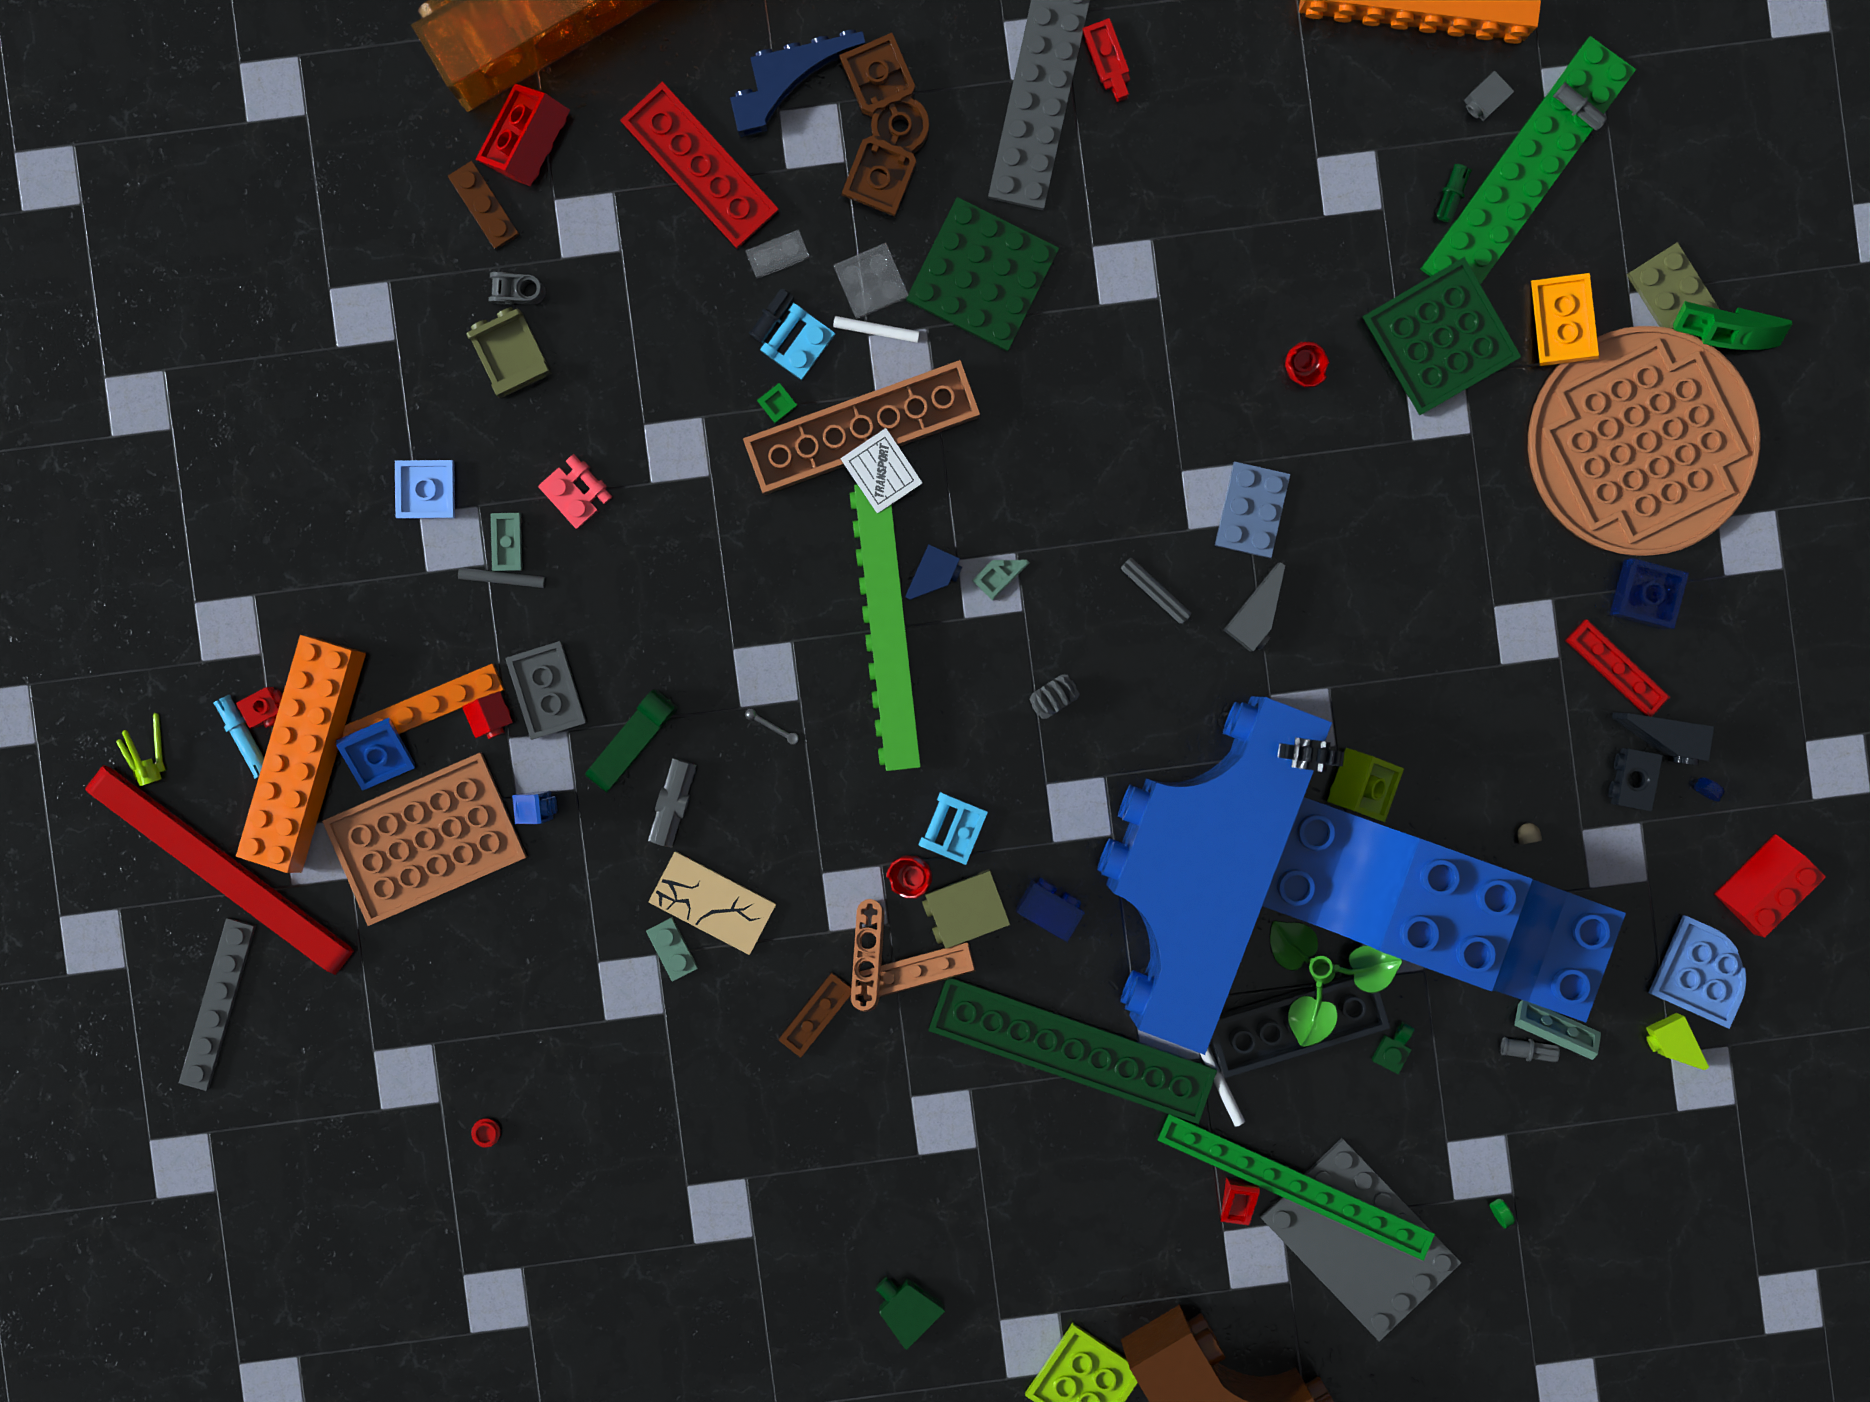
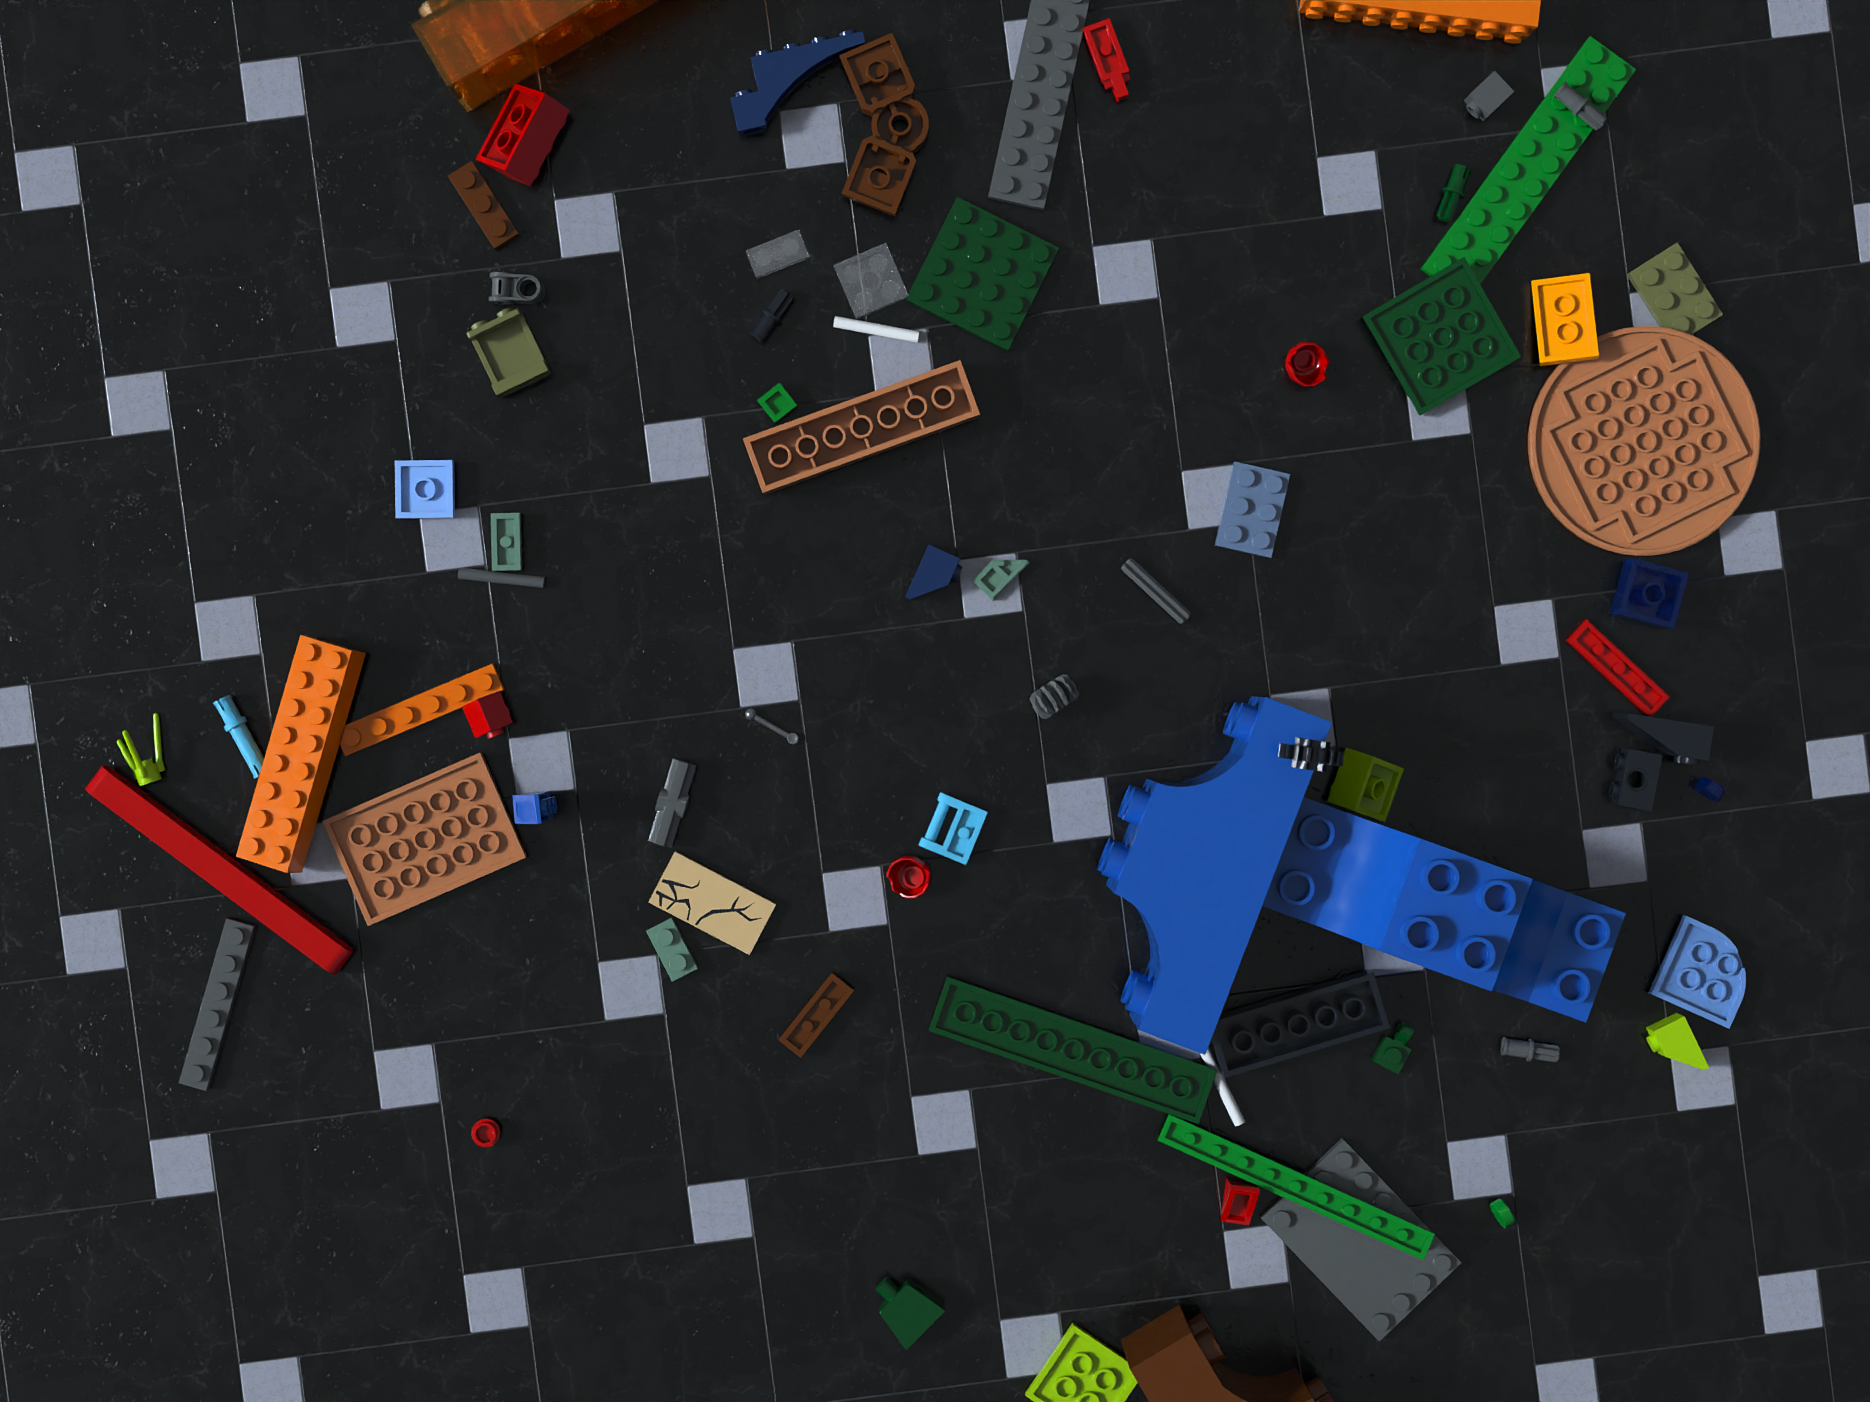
red brick [236,687,283,728] -> none
blue plate [336,718,415,791] -> none
dark grey plate [505,641,587,740] -> none
coral plate [538,454,612,530] -> none
dark green beam [585,689,678,793] -> none
red plate [620,81,779,249] -> none
medium azure plate [760,303,835,380] -> none
white sticker [840,428,922,513] -> none
bright green brick [850,485,920,771] -> none
nougat beam [851,899,885,1012] -> none
nougat plate [860,943,976,1001] -> none
olive panel [922,869,1010,949] -> none
clear blue brick [1015,878,1085,942] -> none
dark grey slope [1224,562,1285,651] -> none
bright green plant [1270,921,1402,1047] -> none
sand green plate [1515,1000,1601,1060] -> none
dark tan hinge [1518,823,1542,845] -> none
green slope [1673,301,1792,350] -> none
red slope [1715,834,1826,938] -> none

